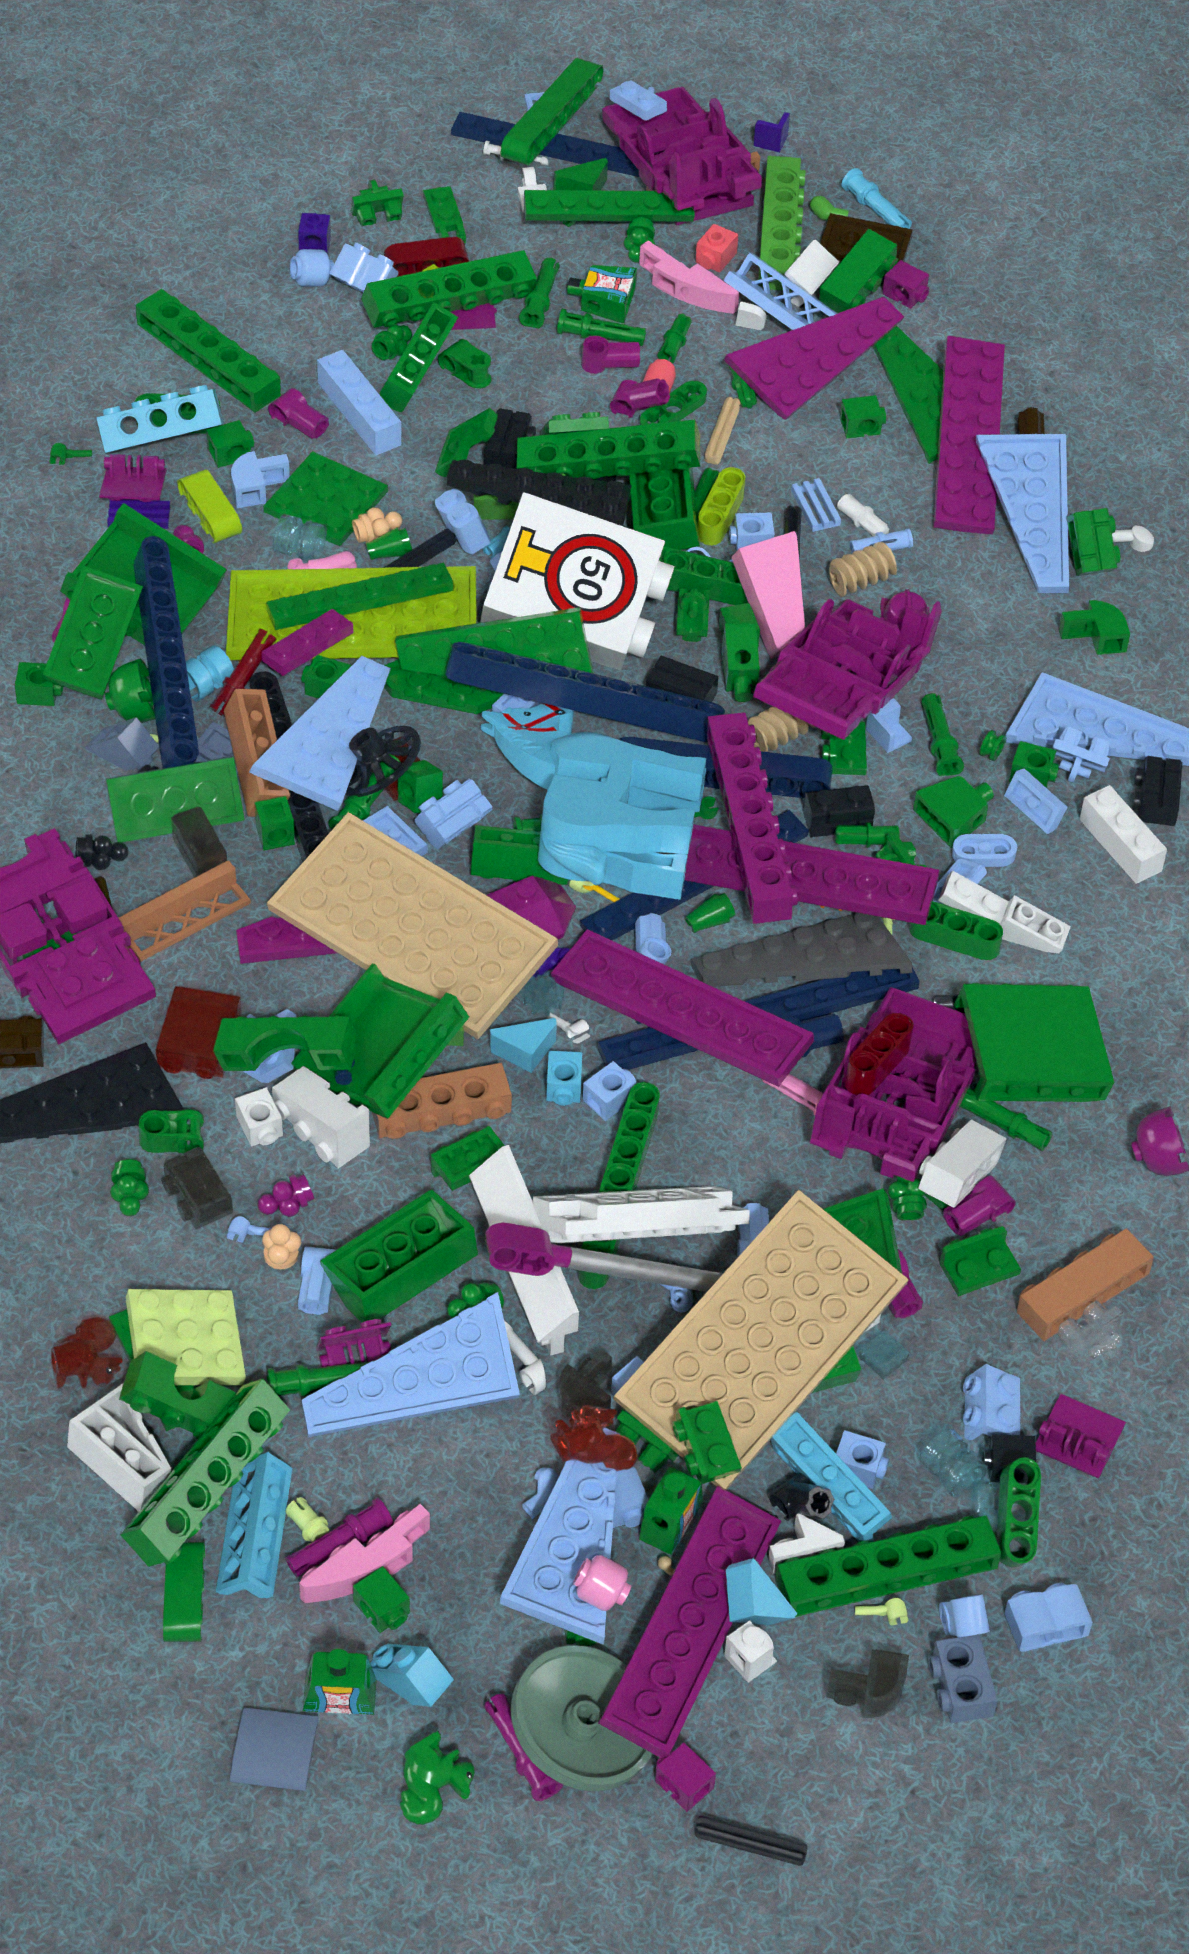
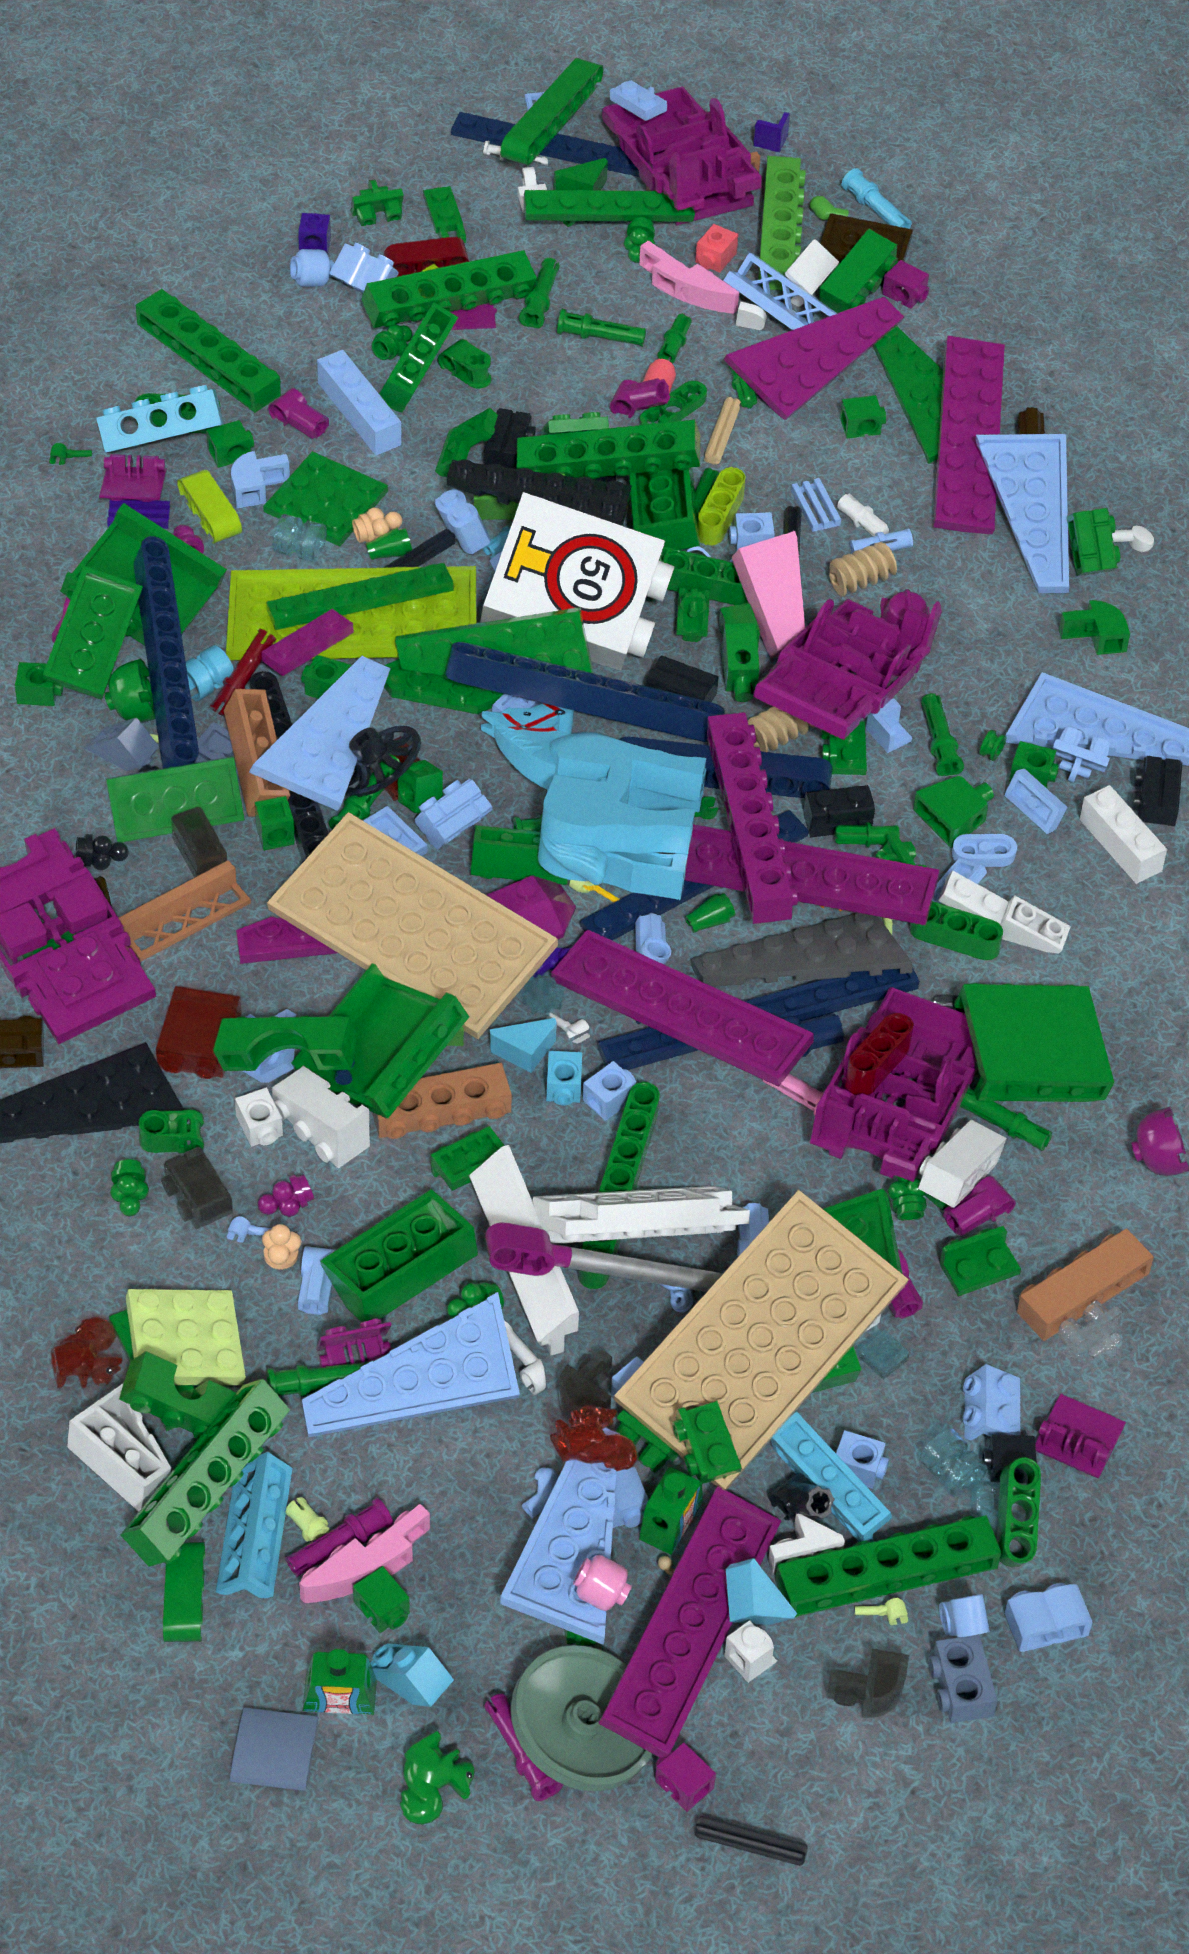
bright pink arm [287,551,357,569] -> none
green torso [567,265,637,323] -> none
magenta piece [581,336,640,374] -> none

